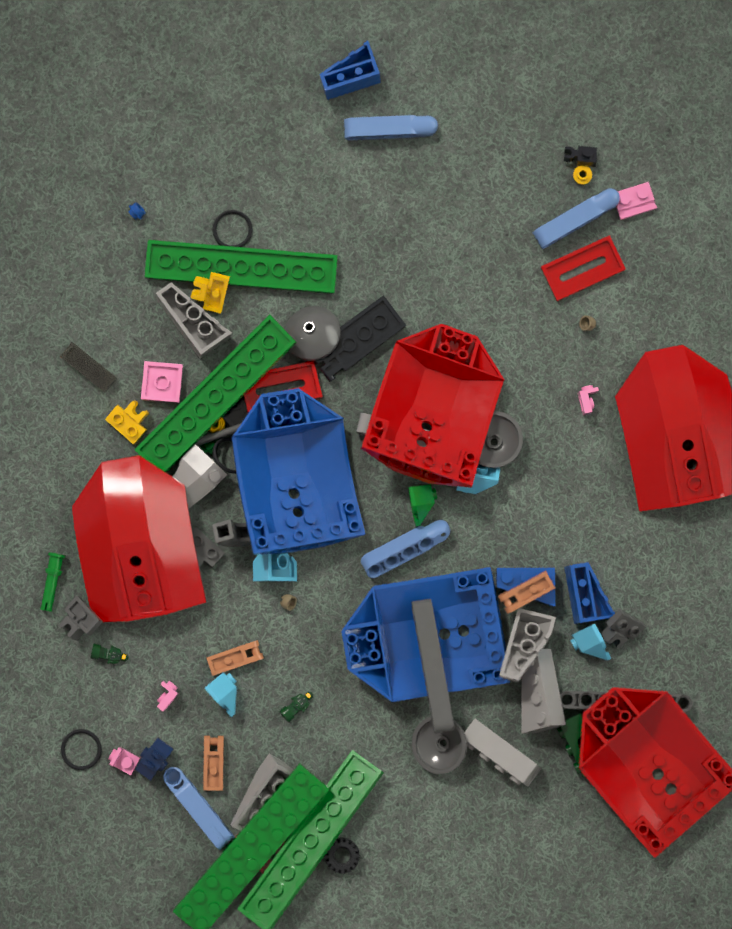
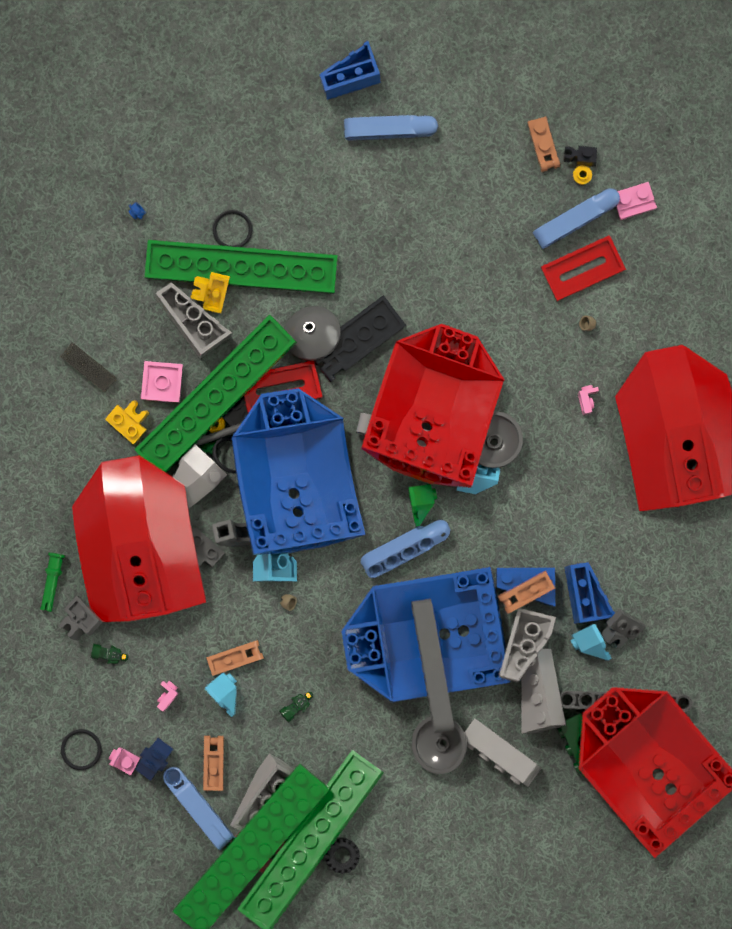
none -> nougat plate [527,117,560,172]

